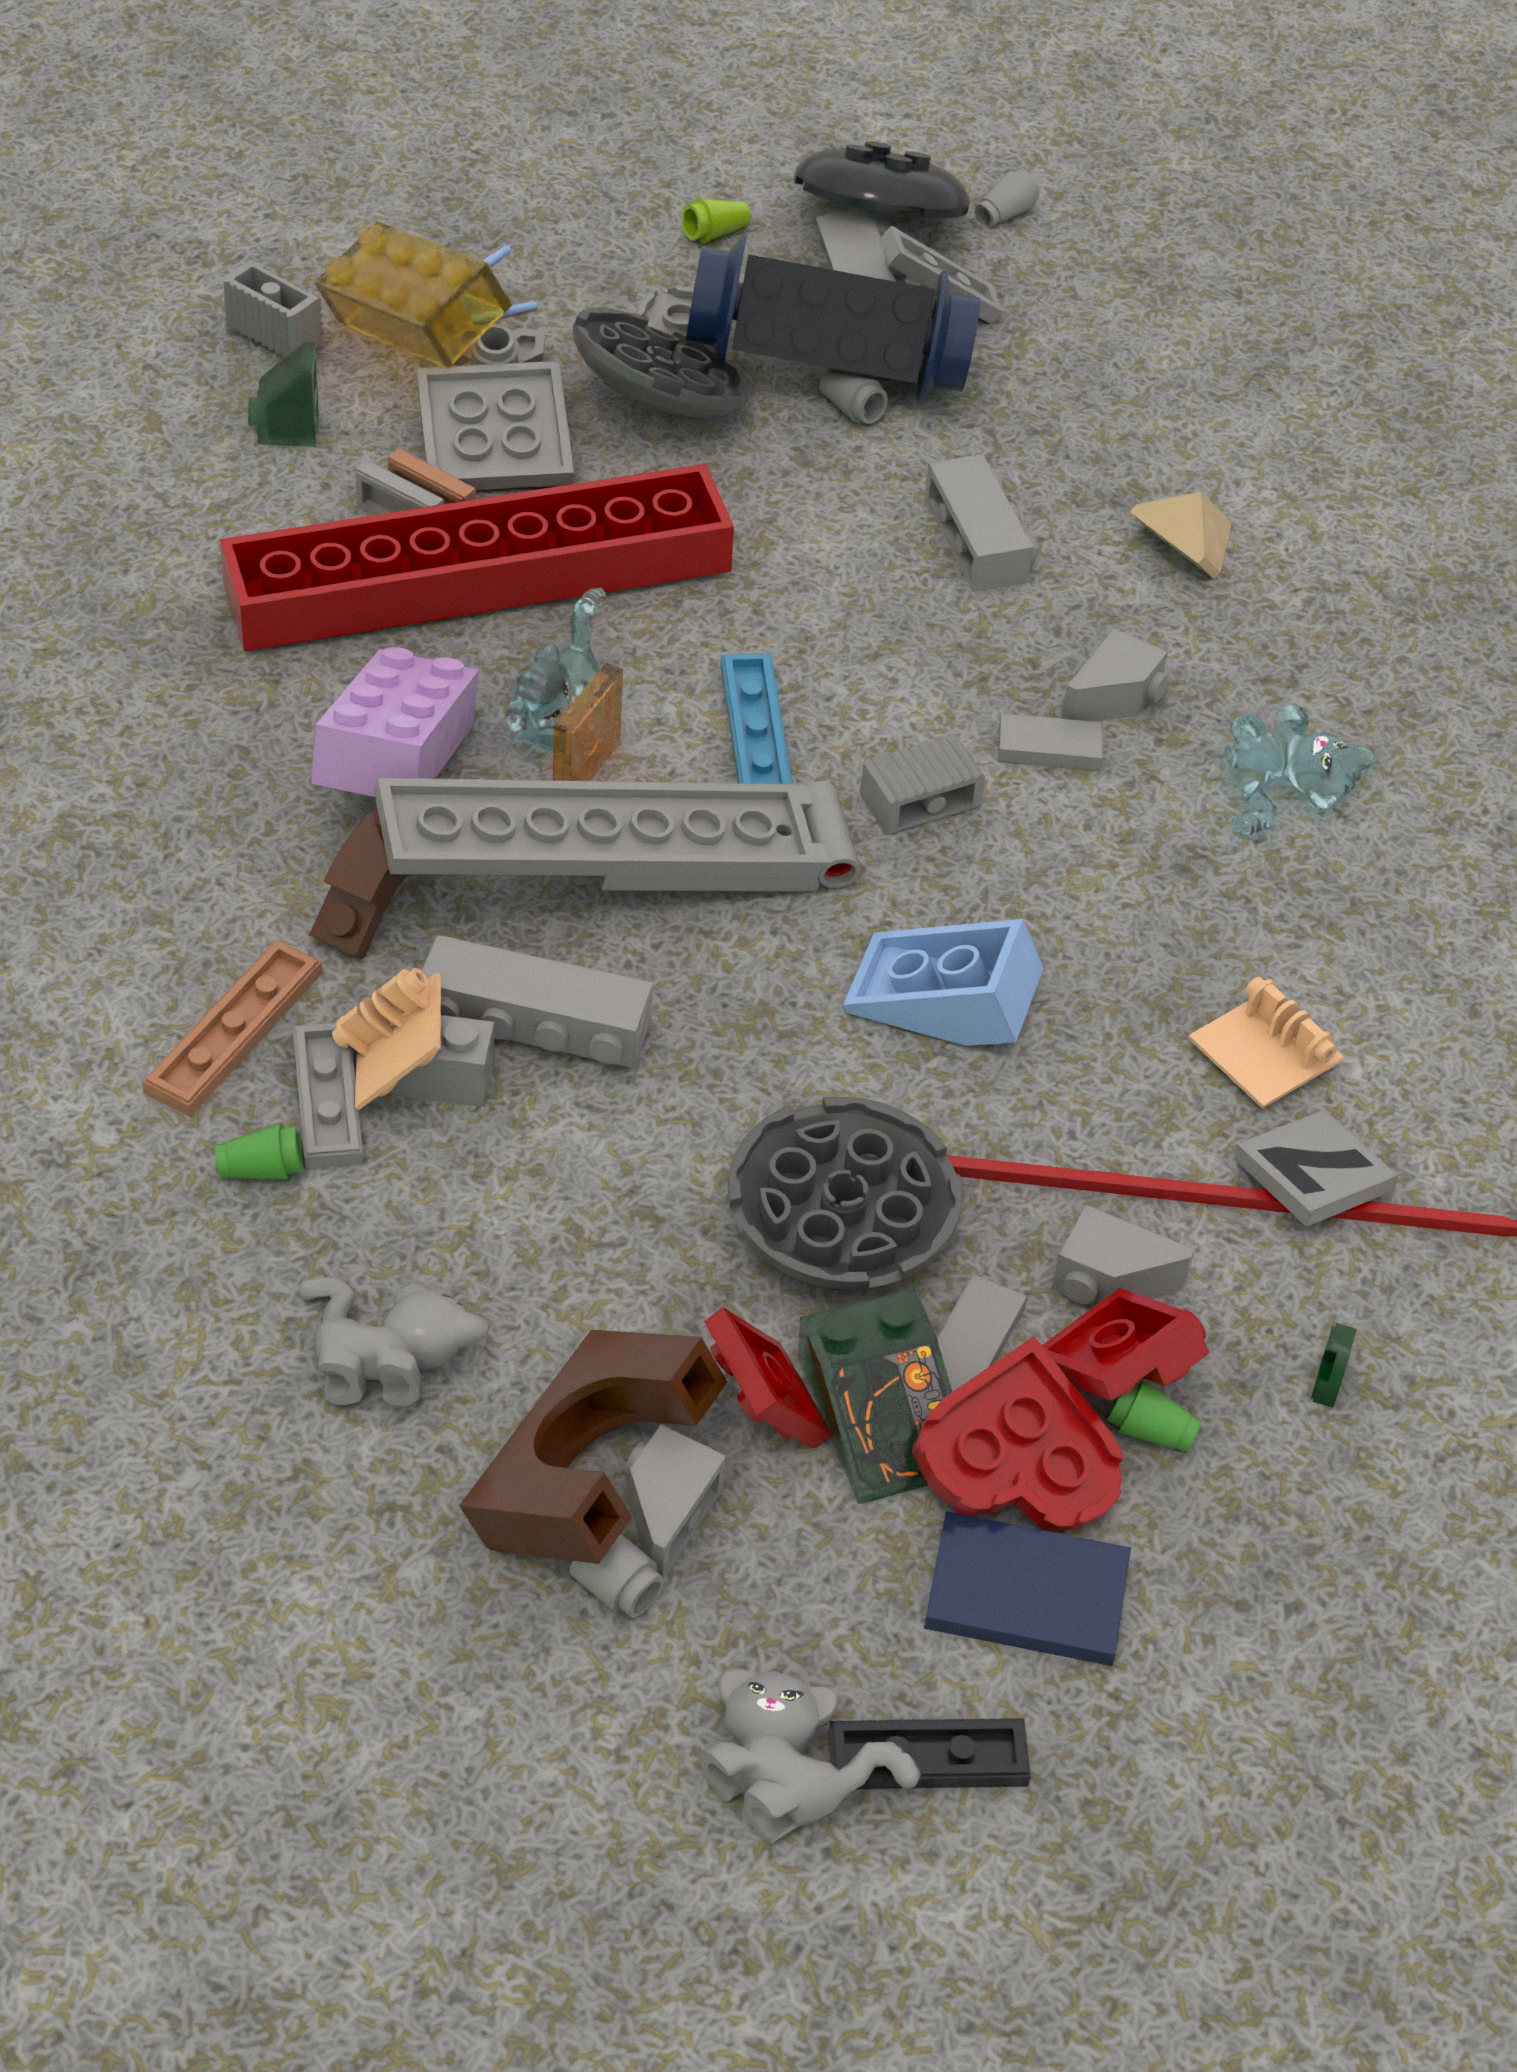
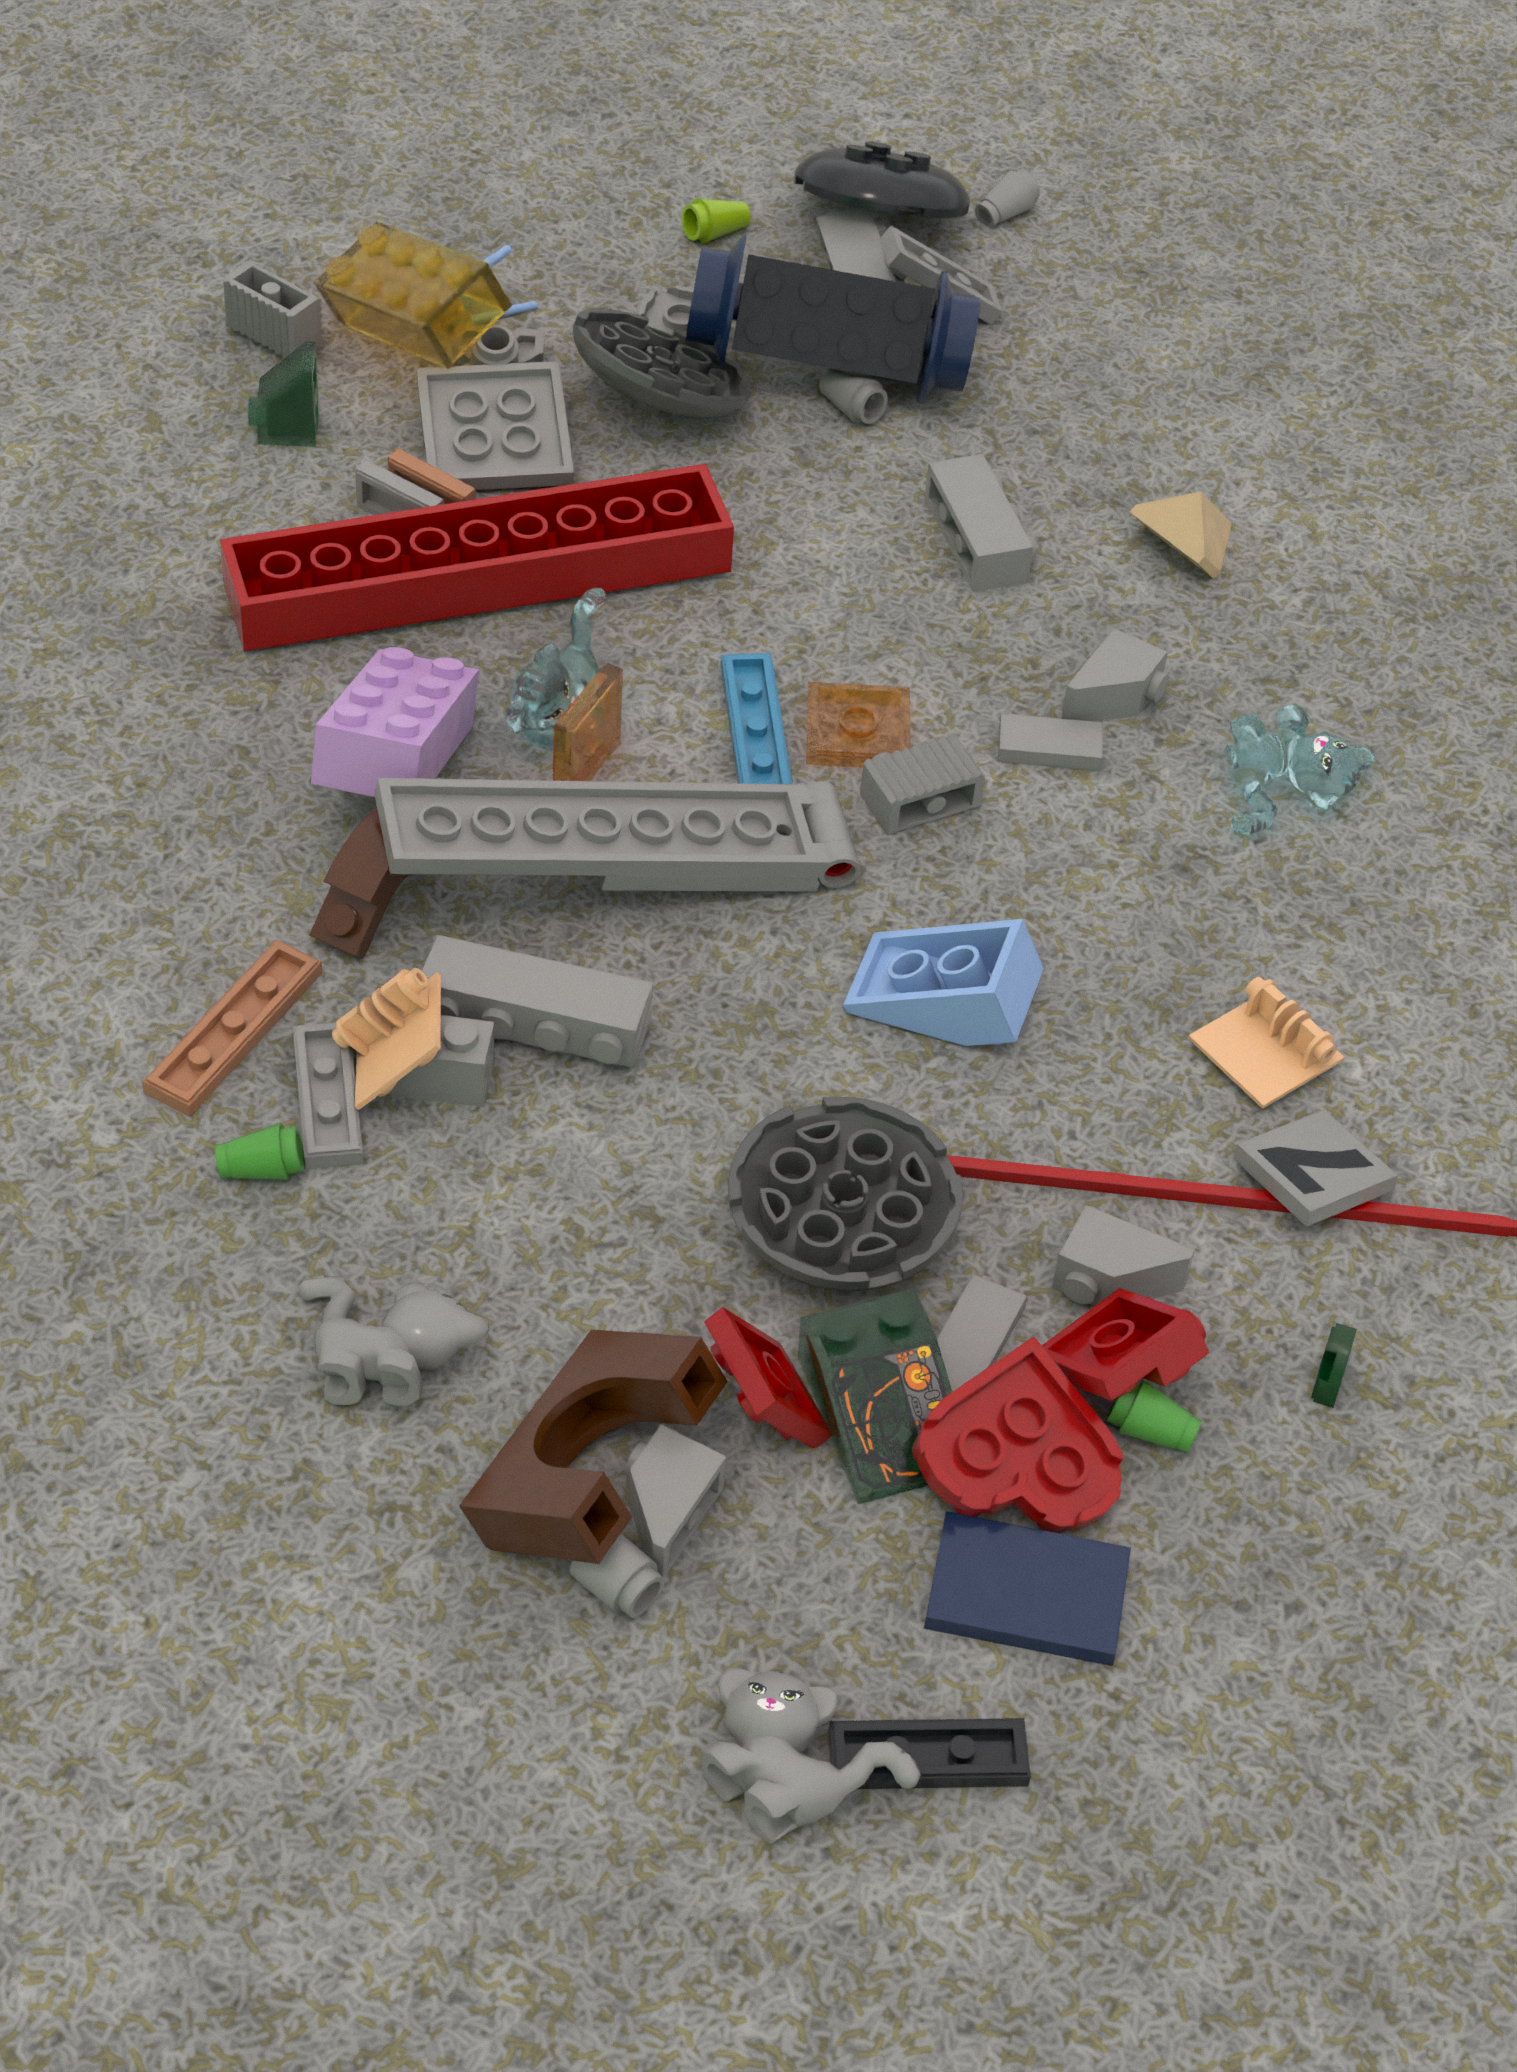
none -> clear orange tile [806,682,910,768]

